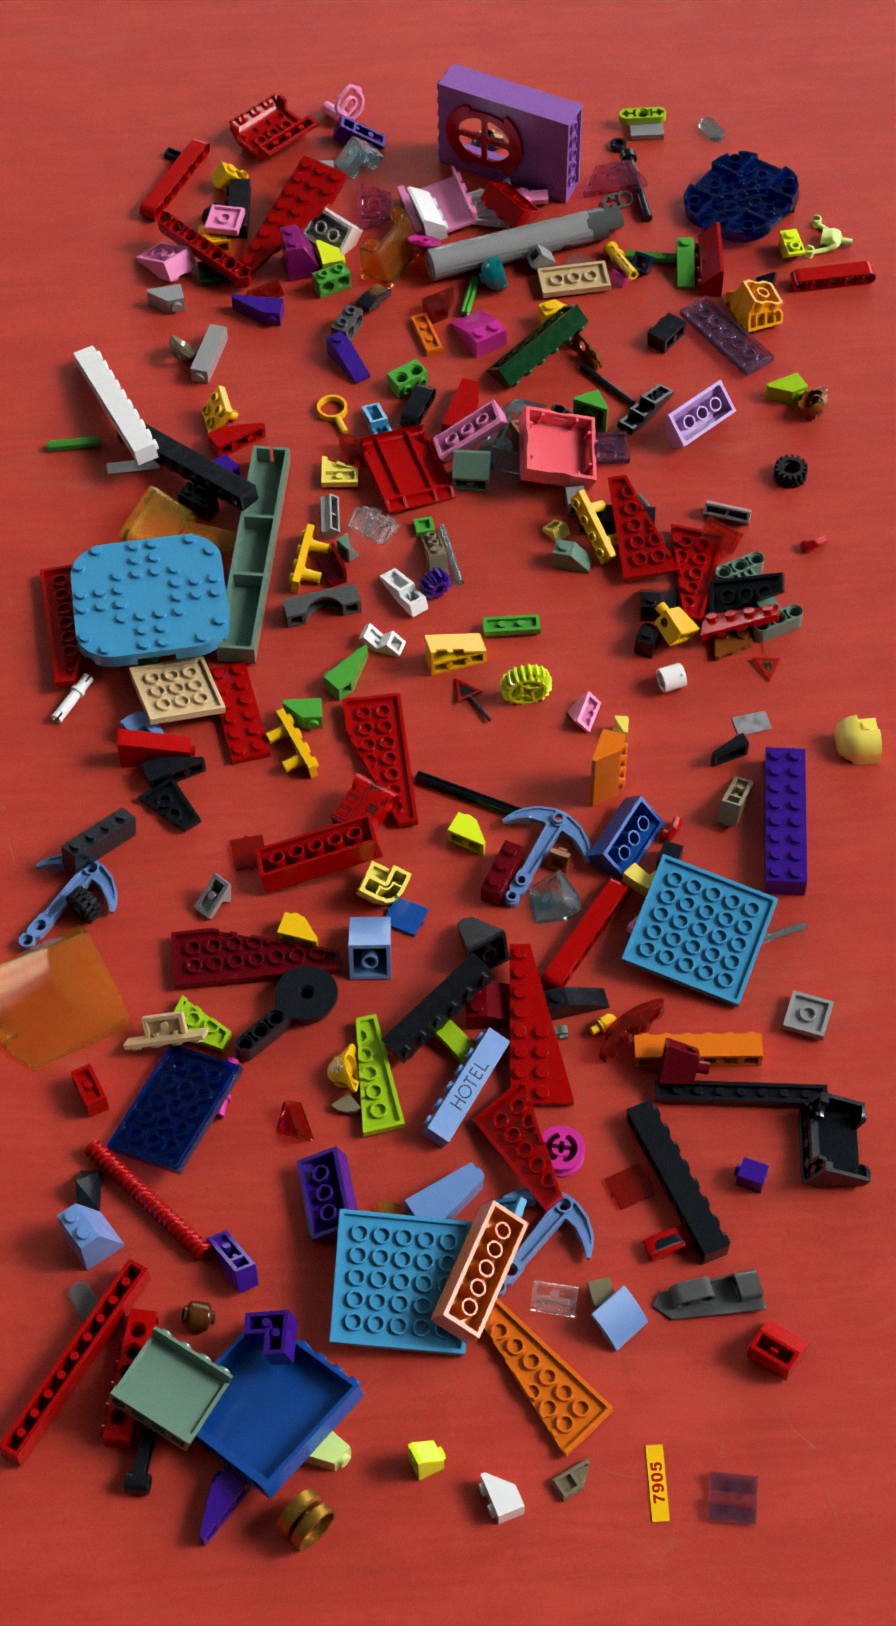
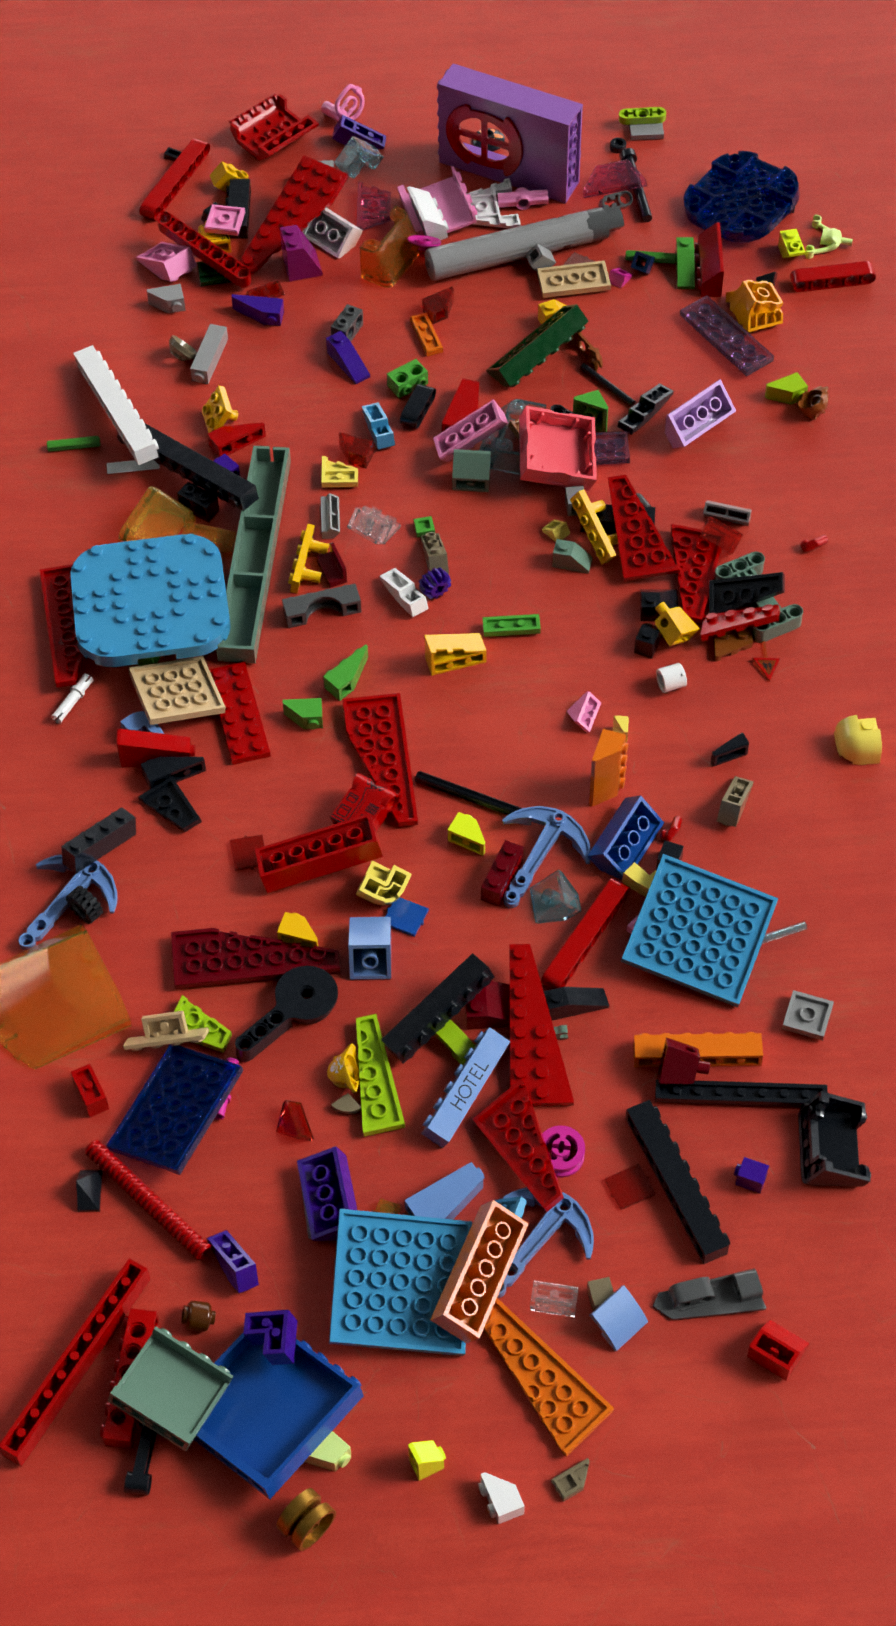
medium blue slope [57,1203,125,1271] -> none
clear light blue tile [69,1281,98,1322] -> none
light grey slope [194,873,231,919] -> none
dark purple slope [200,1467,250,1546] -> none
yellow plate [265,708,319,779] -> none
bright green brick [312,262,352,299] -> none
neon yellow slope [316,240,346,269] -> none
yellow piece [317,395,349,435] -> none
sand green slope [337,533,359,562] -> none
black slope [356,284,391,312] -> none
white slope [359,623,406,657] -> none
red piece [361,424,456,513] -> none
clear light blue piece [439,524,464,585] -> none
dark pink slope [450,310,507,358] -> none
piece [455,678,491,722] -> none
black slope [457,916,509,970] -> none
bright green axle [460,275,480,316] -> none
teal cylinder [479,254,509,291] -> none
red slope [480,182,543,228] -> none
neon yellow gear [500,663,552,705] -> none
dark orange tile [546,847,571,874] -> none
yellow cylinder [589,1013,617,1035] -> none
clear red slope [599,998,665,1063] -> none
yellow pin [603,241,638,280] -> none
red slope [642,1225,695,1261] -> none
yellow sticker [646,1444,670,1522] -> none
black brick [647,312,686,354] -> none
clear light blue tile [699,117,725,142] -> none
slope [708,1471,758,1524] -> none
flat silver sticker [732,711,772,735] -> none
dark purple brick [763,747,807,896] -> none
black tyre [774,454,808,489] -> none

